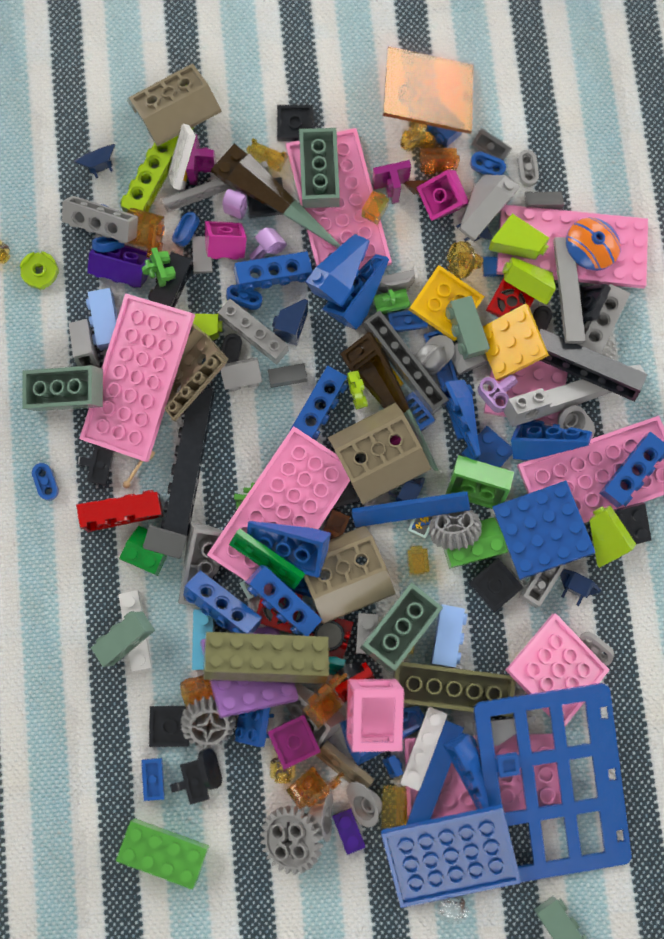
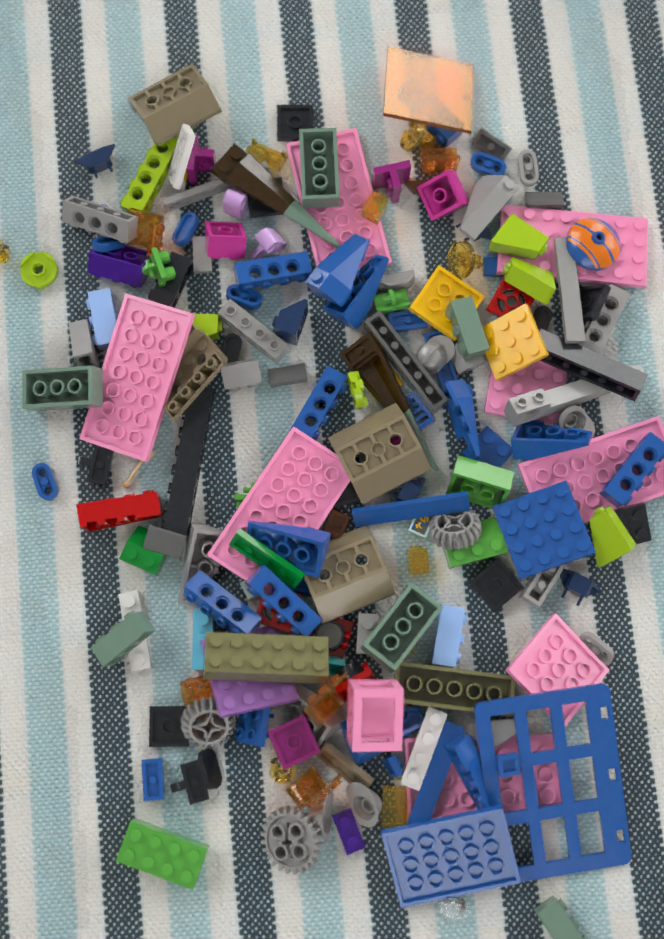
lavender beam [478,374,518,413] -> none

